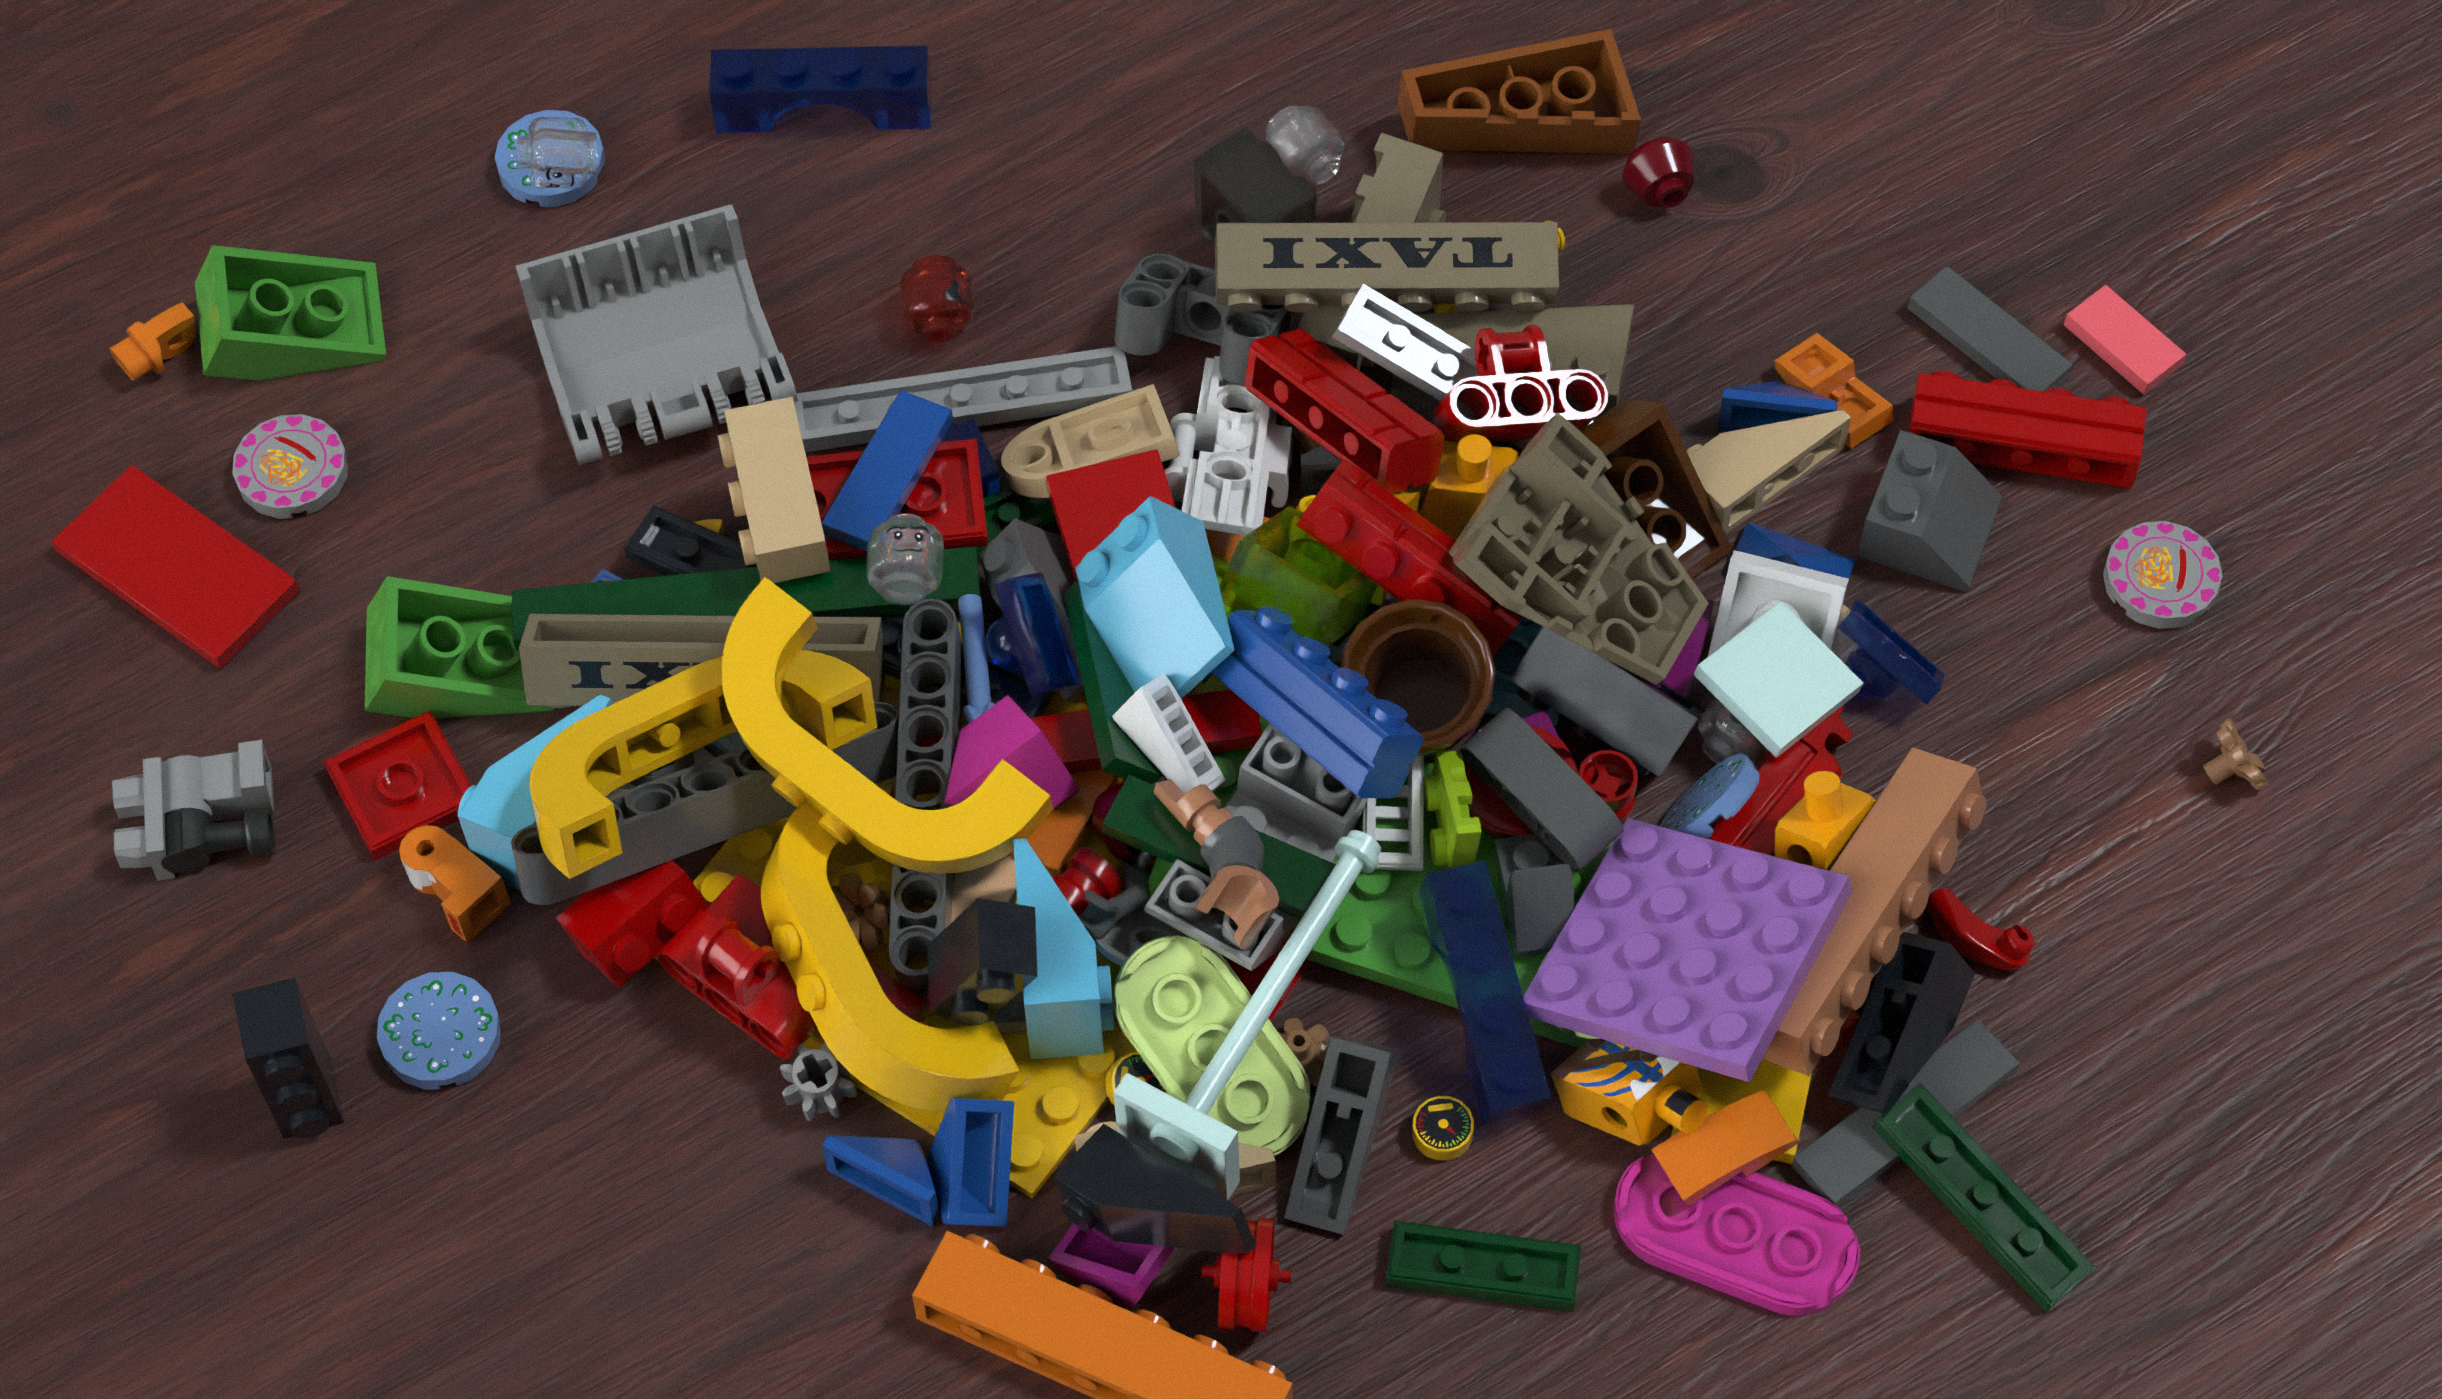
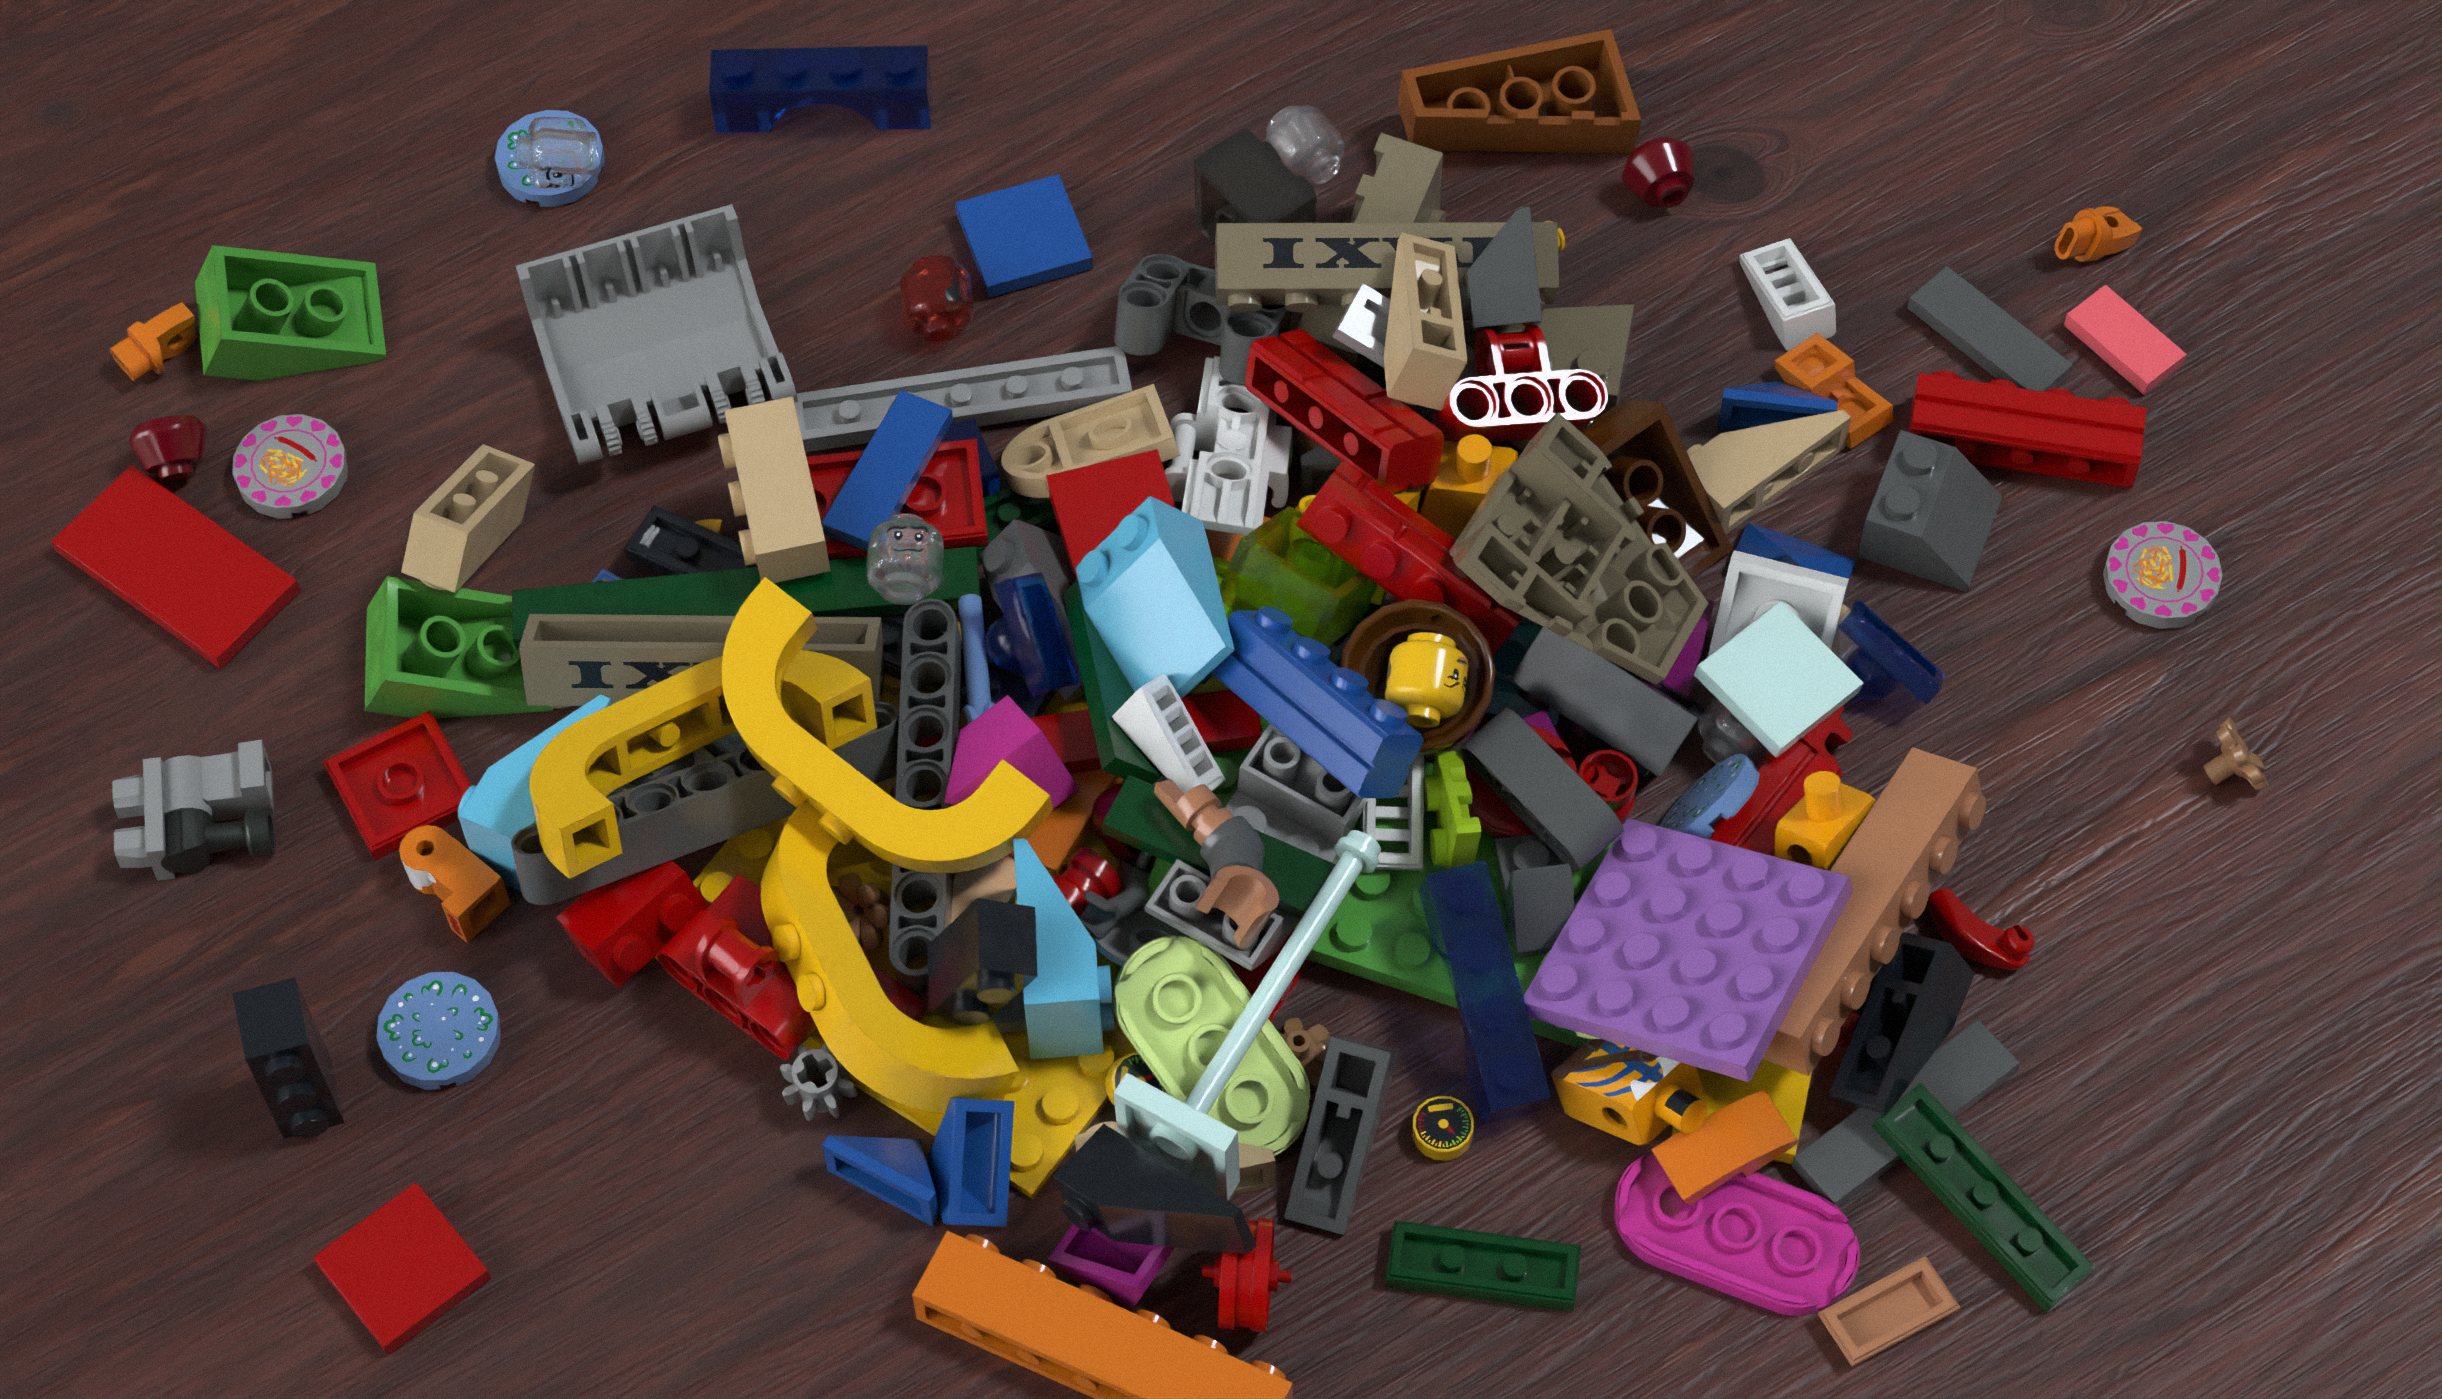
none -> dark red cone [129,415,207,481]
none -> red tile [312,1182,491,1355]
none -> tan brick [401,444,535,593]
none -> blue tile [955,174,1093,298]
none -> tan slope [1384,232,1468,411]
none -> yellow head [1385,632,1468,728]
none -> dark grey slope [1459,207,1542,335]
none -> white slope [1739,238,1836,351]
none -> nougat tile [1818,1256,1961,1367]
none -> orange piece [2054,206,2143,262]

